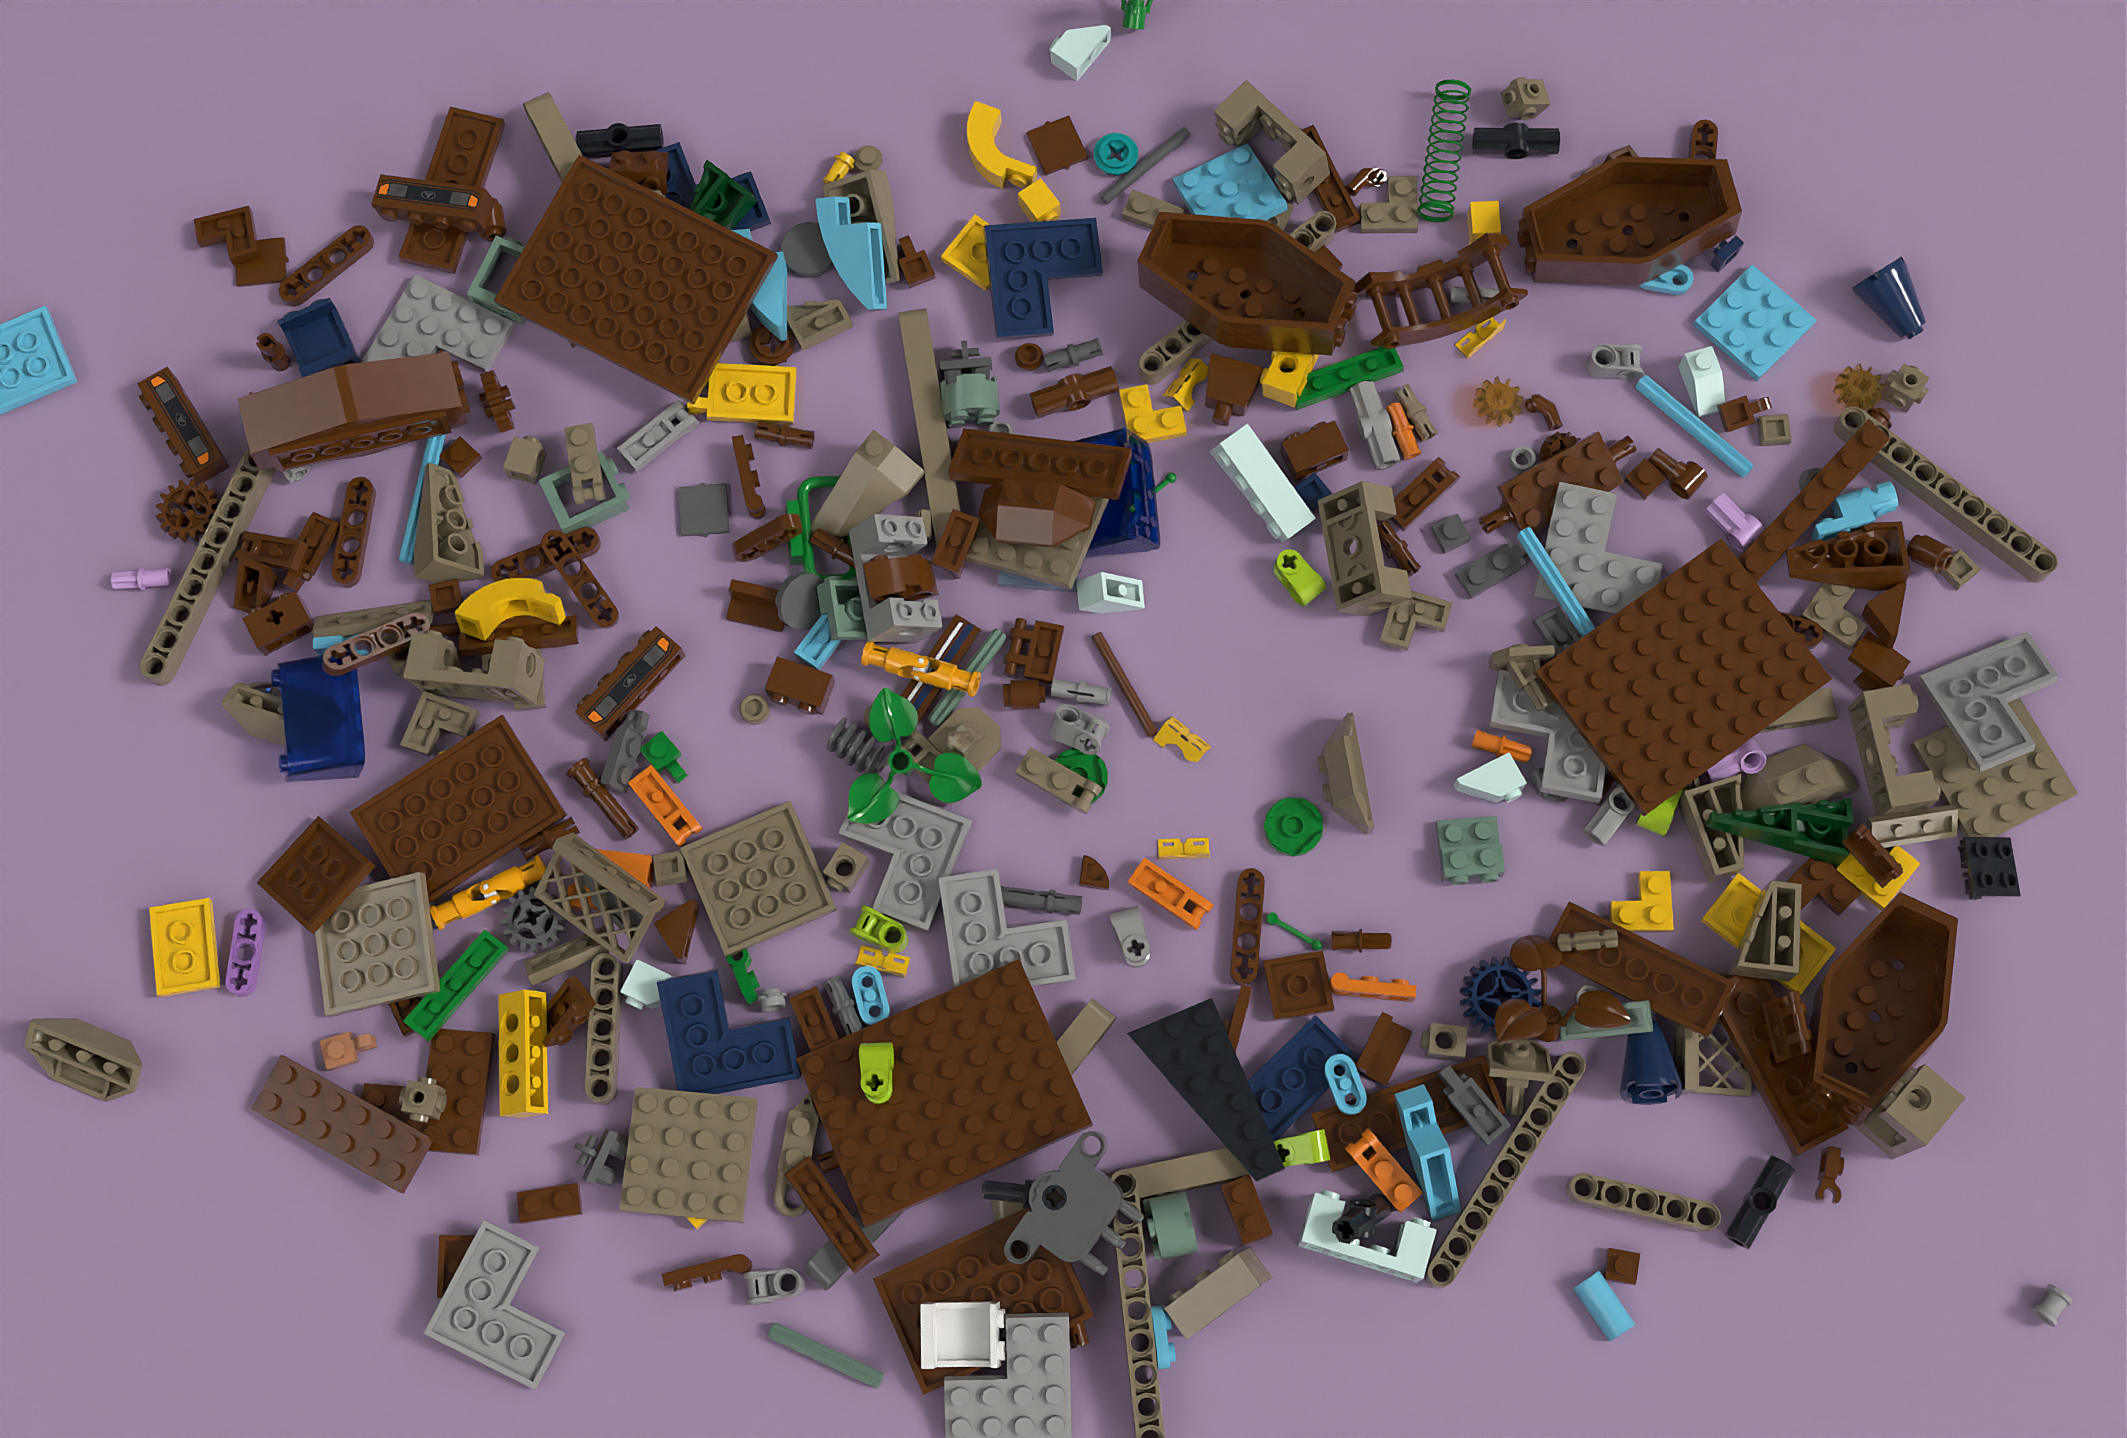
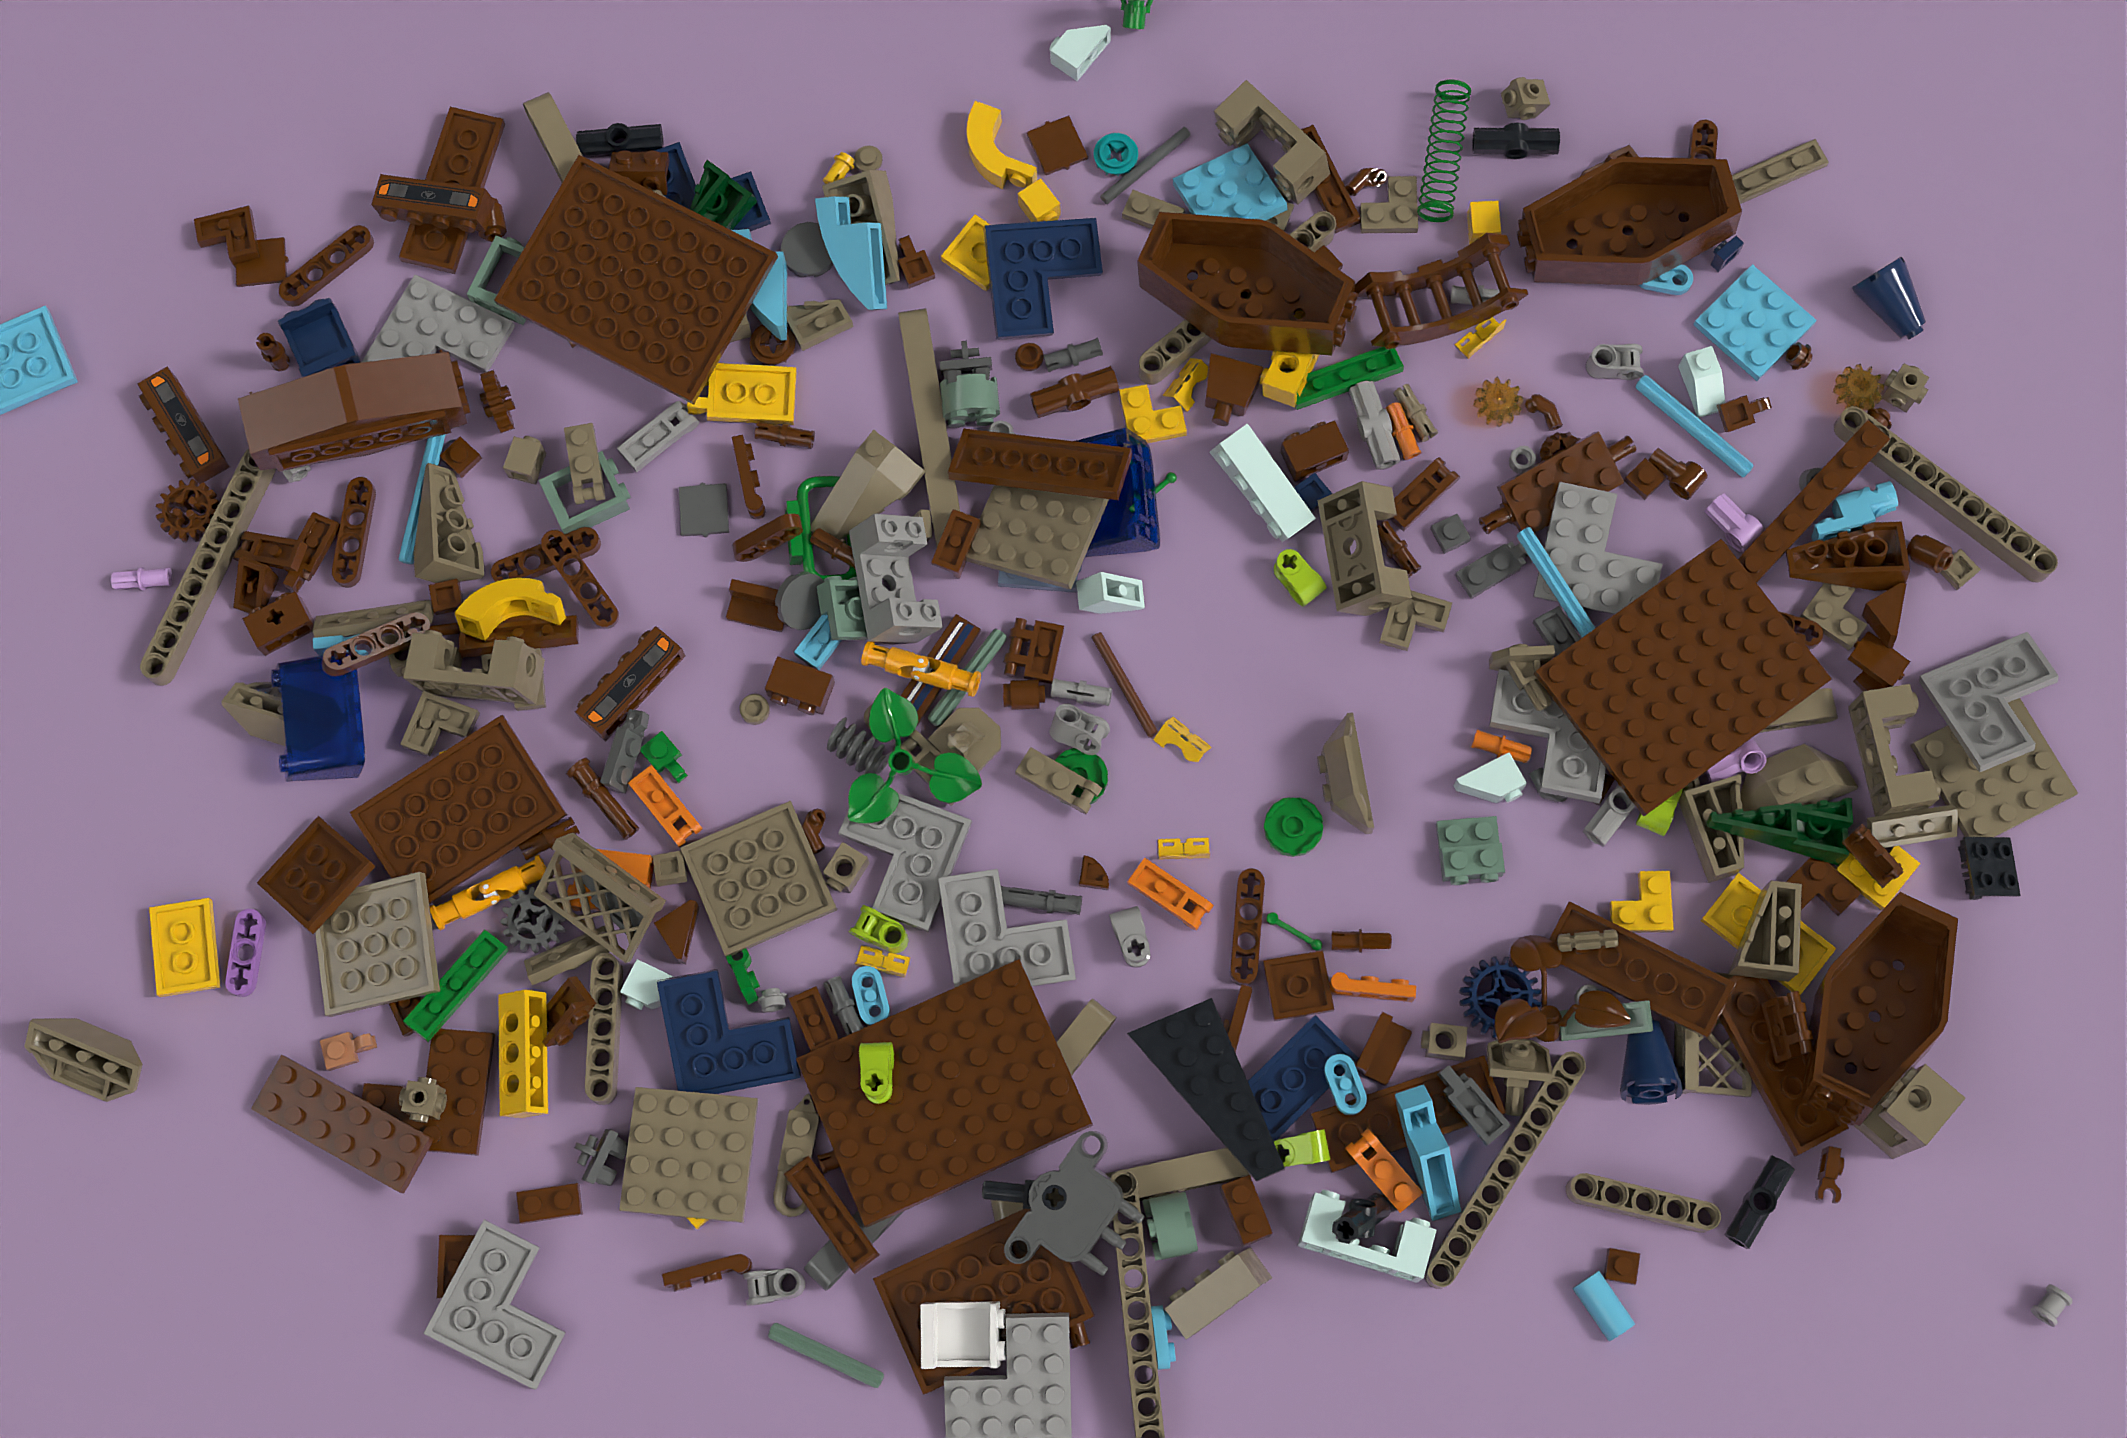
reddish brown brick [863,554,939,604] -> none
reddish brown wedge [978,479,1096,548] -> none
dark tan tile [1757,414,1791,446] -> none
none -> reddish brown arm [802,808,826,854]
none -> dark tan tile [1732,139,1829,204]
none -> reddish brown plate [1785,342,1813,370]

